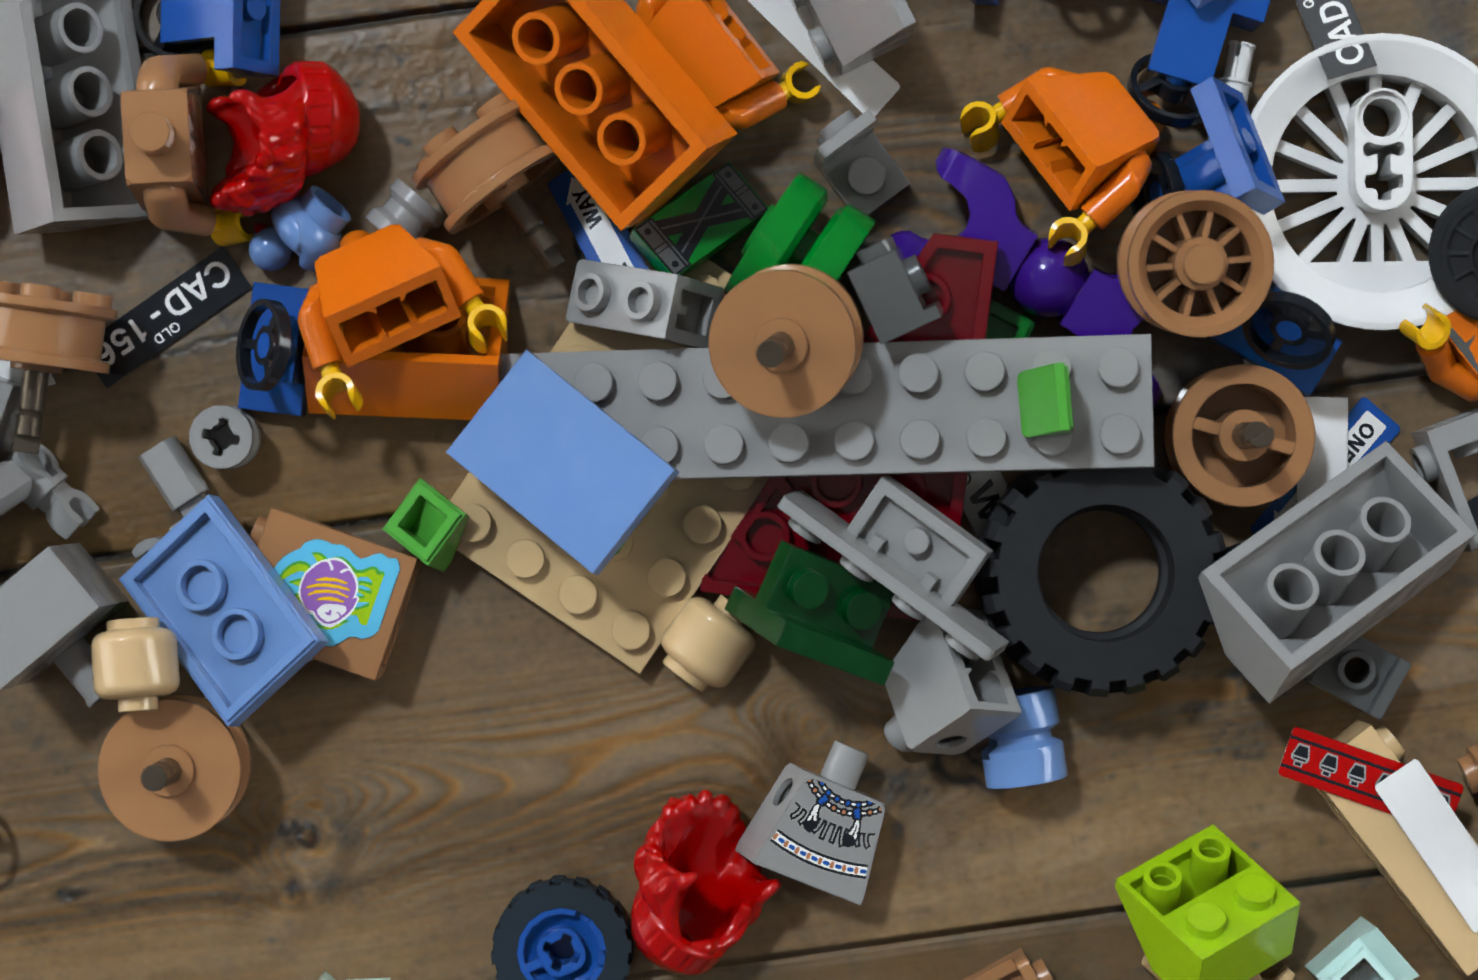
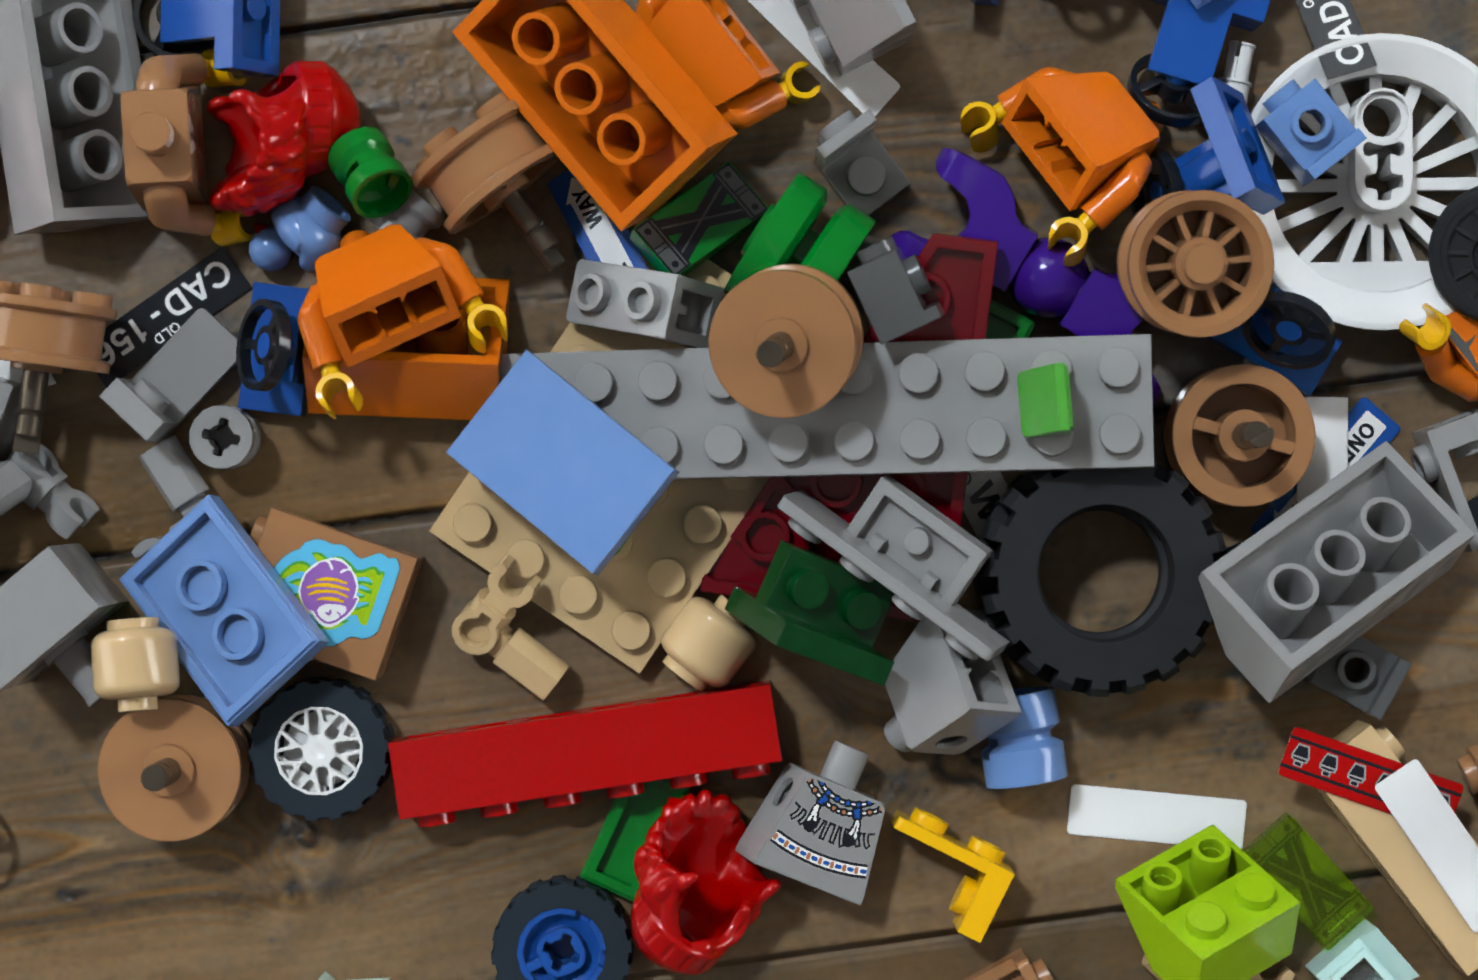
bright green slope [383,478,469,572] -> none
none -> light grey bracket [99,308,237,442]
none -> black wheel [248,677,395,821]
none -> green wheel [328,127,413,218]
none -> red brick [388,680,782,827]
none -> tan bar [452,555,570,701]
none -> green tile [579,779,690,902]
none -> yellow bracket [891,807,1015,943]
none -> white sticker [1067,784,1247,849]
none -> clear neon green tile [1243,812,1375,951]
none -> medium blue brick [1255,79,1367,187]

